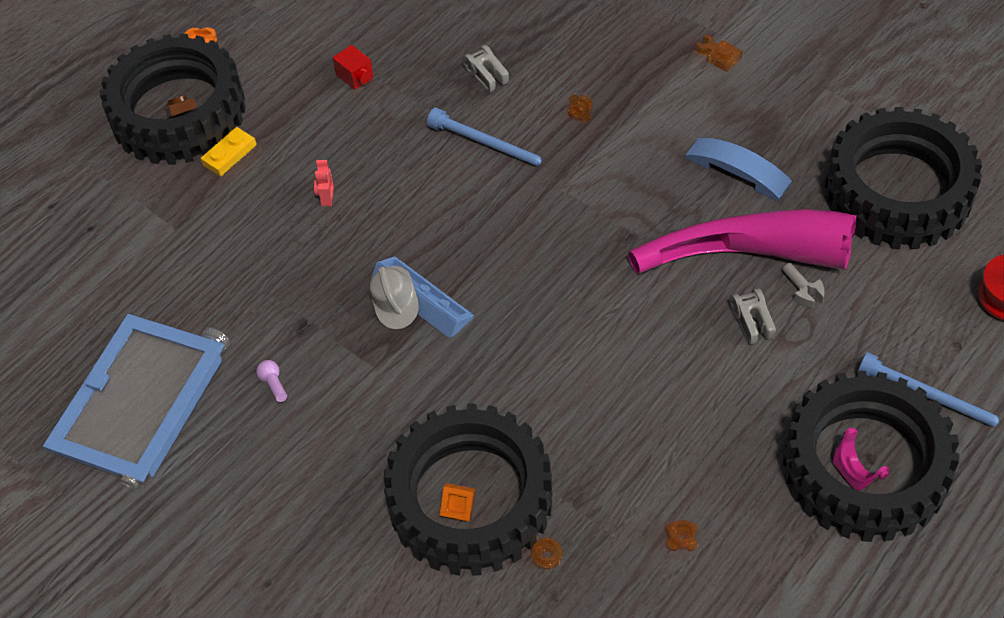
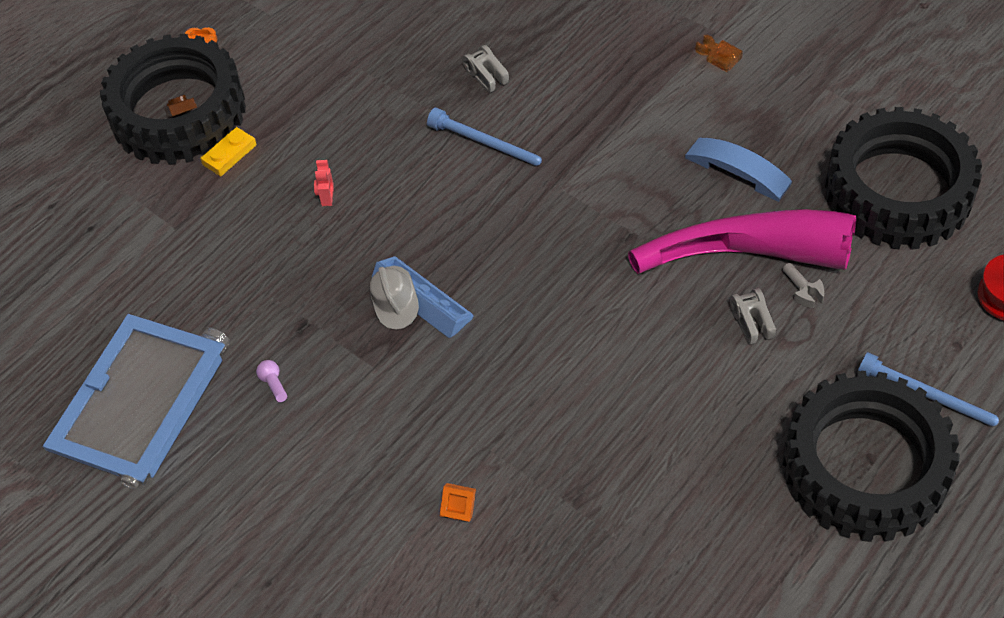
red brick [332,44,374,90] -> none
black tyre [384,404,552,576] -> none
clear orange plate [531,538,563,569] -> none
clear orange plate [567,94,593,122] -> none
clear orange plate [667,520,698,551] -> none
dark pink helmet [833,428,890,491] -> none

